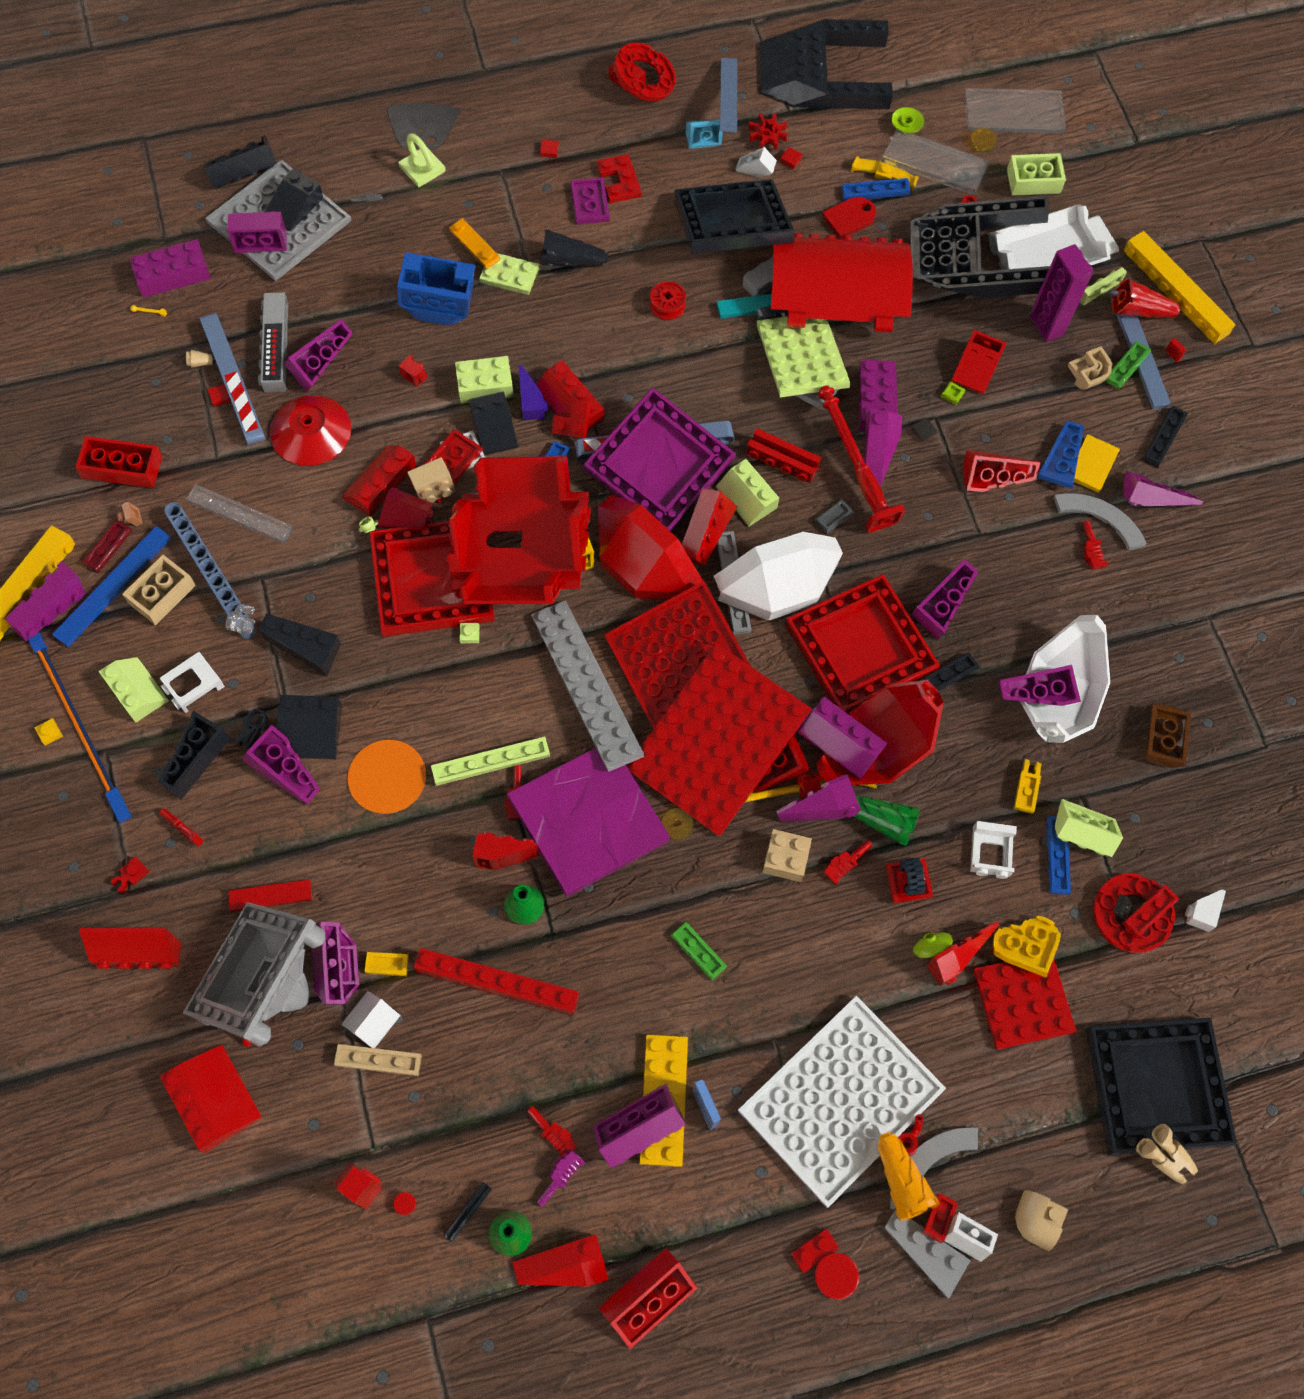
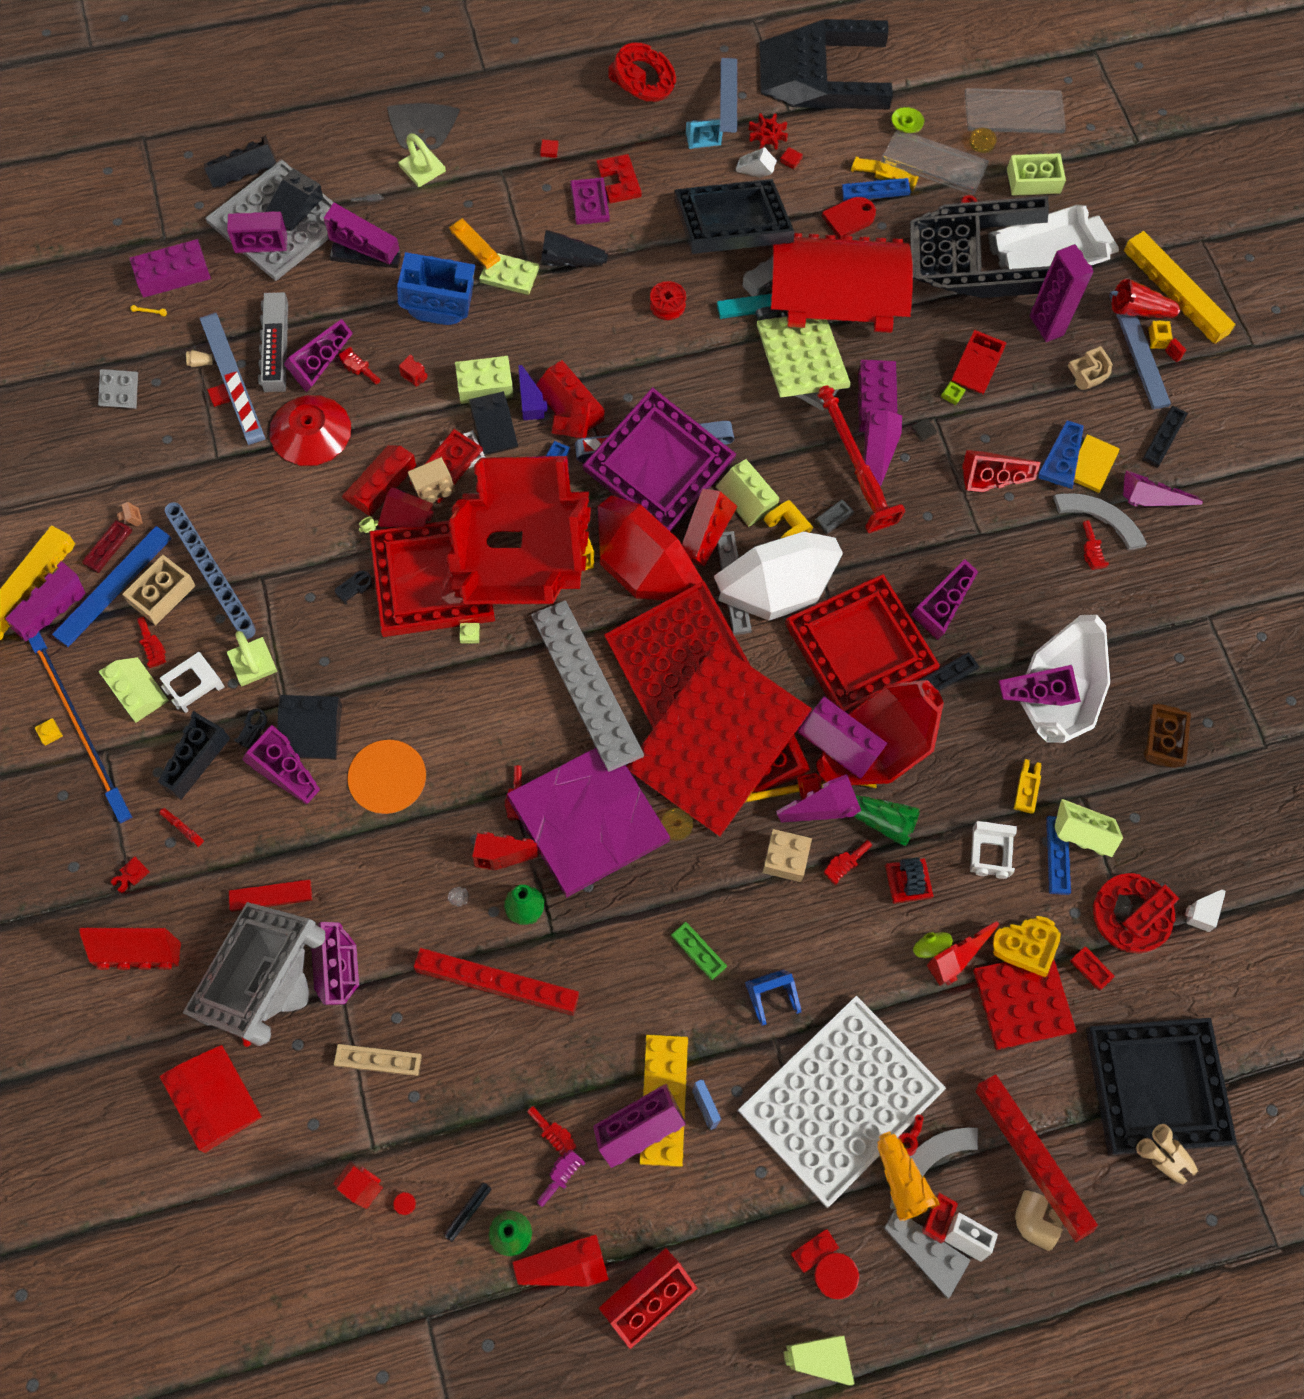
red brick [75,436,163,488] -> none
clear plate [186,484,293,544] -> none
clear piece [226,604,255,634] -> none
black wedge [259,613,341,677] -> none
white slope [341,991,400,1048] -> none
yellow tile [365,952,409,976] -> none
yellowish green plate [431,737,550,786] -> none
red brick [746,428,821,483] -> none
yellowish green plate [1080,267,1127,305] -> none
bright green tile [1105,341,1151,389] -> none
none -> light grey plate [98,369,138,409]
none -> red piece [137,617,166,668]
none -> yellowish green tile [227,631,278,686]
none -> magenta wedge [324,203,399,265]
none -> black plate [330,243,401,268]
none -> black piece [335,571,372,605]
none -> red piece [339,347,381,385]
none -> clear plate [448,886,468,907]
none -> blue hose [745,969,801,1026]
none -> yellow connector [763,500,813,539]
none -> yellowish green slope [784,1335,854,1385]
none -> red brick [976,1074,1098,1243]
none -> red plate [1070,946,1115,991]
none -> yellow brick [1148,320,1173,349]

